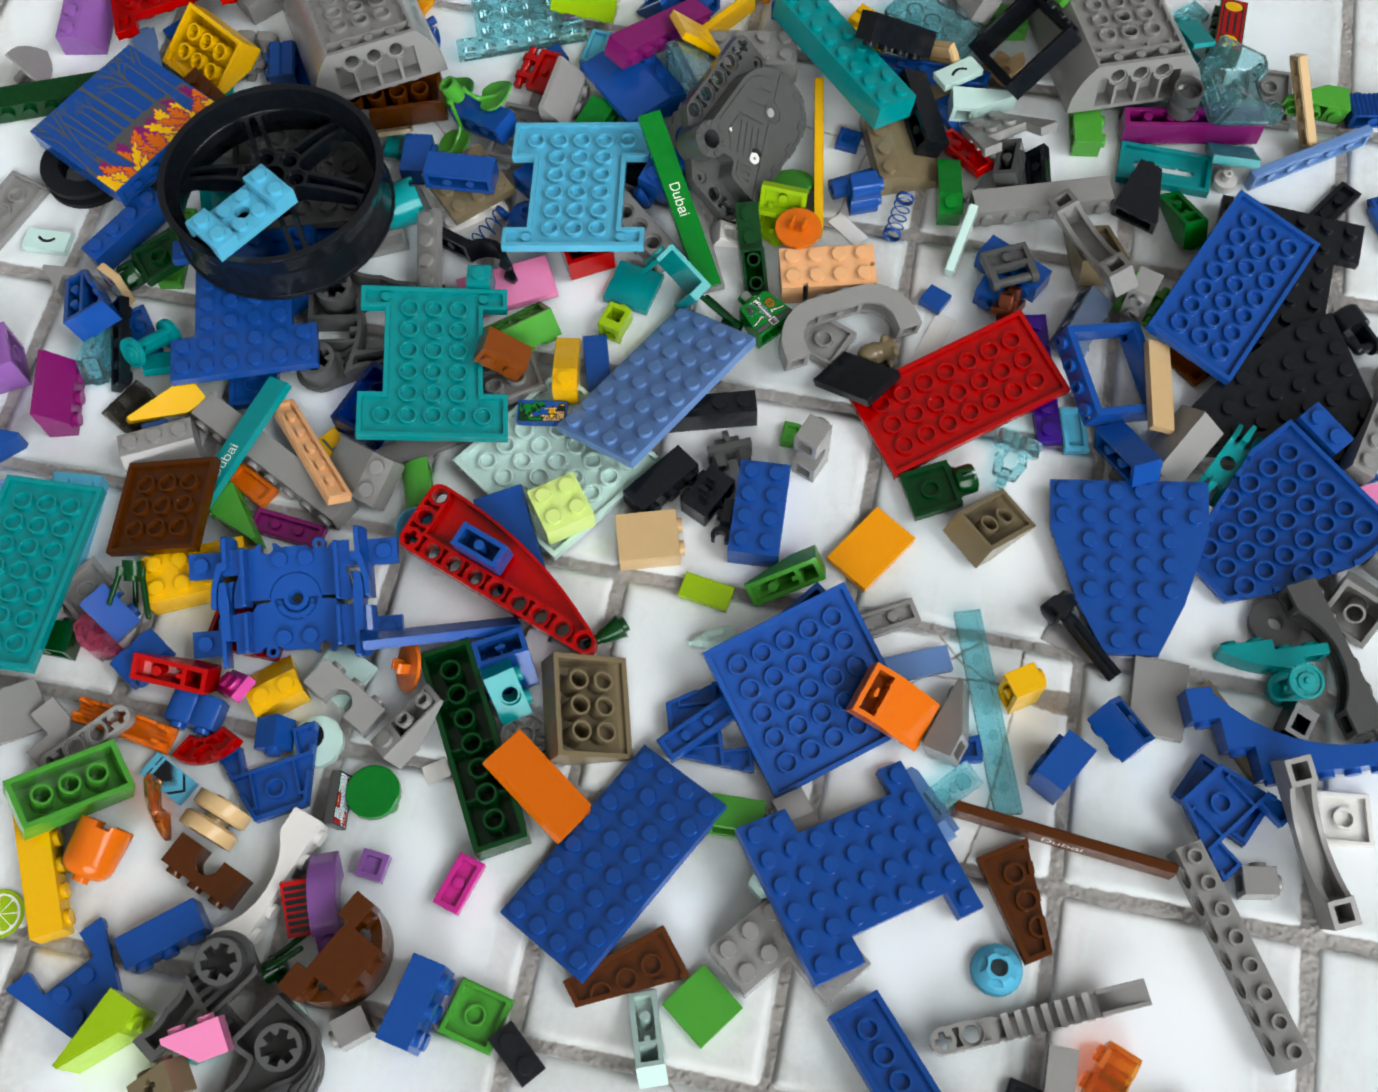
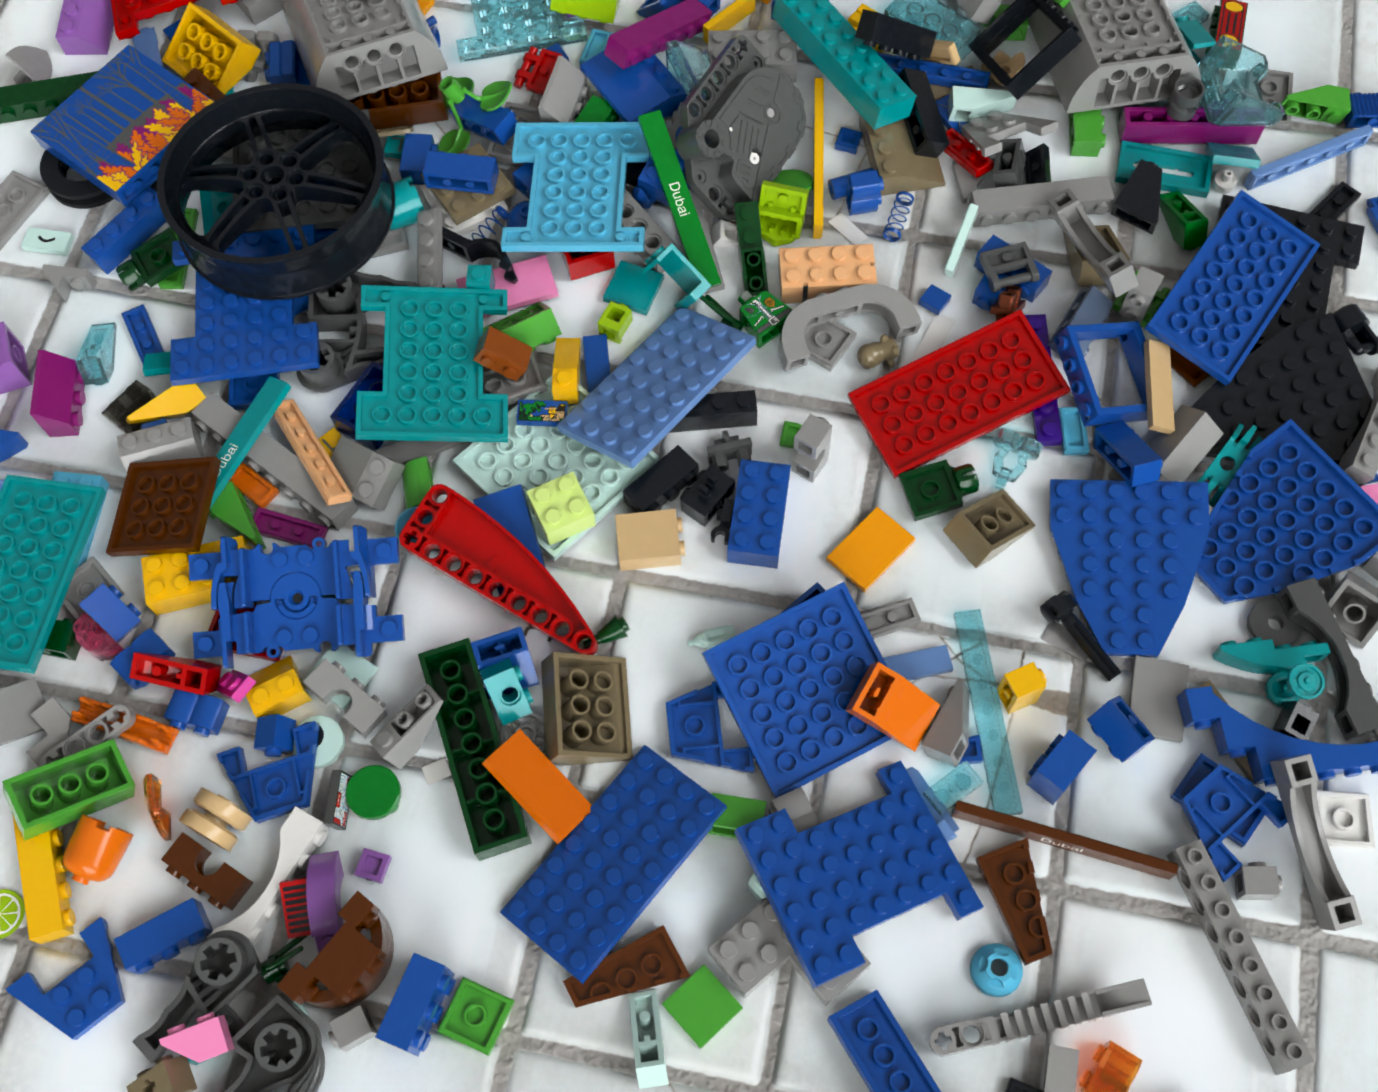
lime slope [52,987,157,1074] -> none
blue wedge [63,269,122,342] -> none
tan tile [96,263,136,306] -> none
dark green plant [107,560,151,620] -> none
black plate [111,295,133,393] -> none
teal hose [120,318,182,368] -> none
medium azure tile [139,752,199,806] -> none
red tile [172,726,243,766] -> none
medium azure piece [185,164,298,262] -> none
blue tile [360,617,522,651] -> none
orange piece [391,645,421,693] -> none
dark pink plate [432,852,486,916] -> none
blue brick [450,521,514,576] -> none
black plate [487,1021,546,1088] -> none
blue tile [656,695,735,763] -> none
yellow tile [670,10,721,57] -> none
lime tile [678,572,735,613] -> none
bright green slope [744,545,826,607] -> none
orange piece [775,208,822,249] -> none
black tile [813,351,901,407] -> none
light aqua tile [933,56,984,92] -> none
green slope [936,159,963,226] -> none
tan tile [1289,53,1317,148] -> none
blue brick [1295,402,1354,458] -> none

